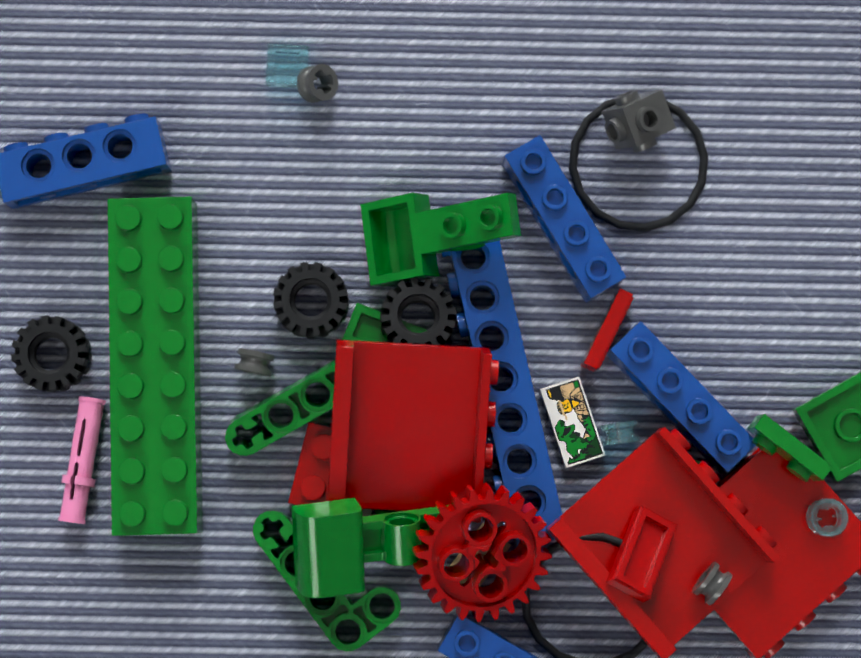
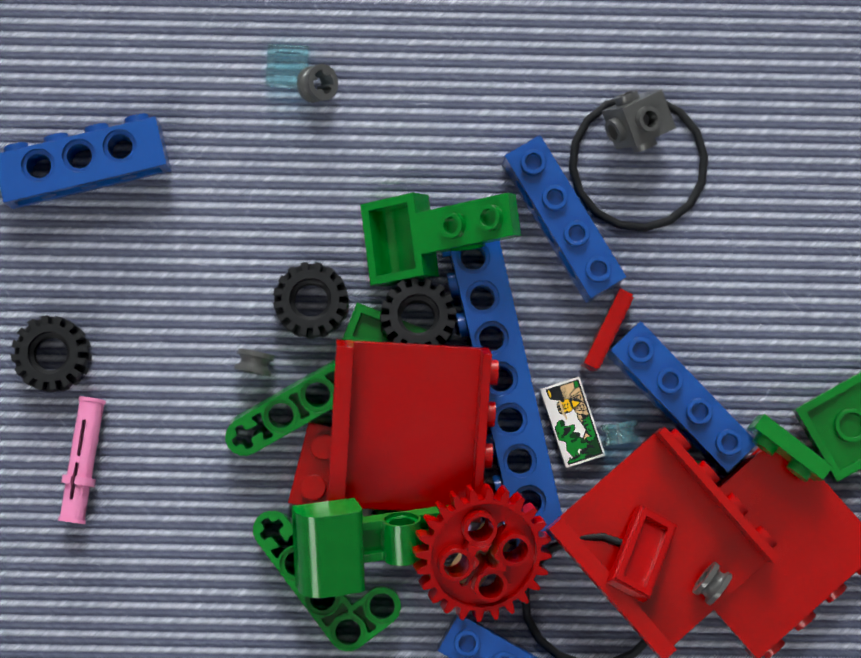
green brick [108,196,203,536] -> none
clear light blue bush [806,498,848,537] -> none

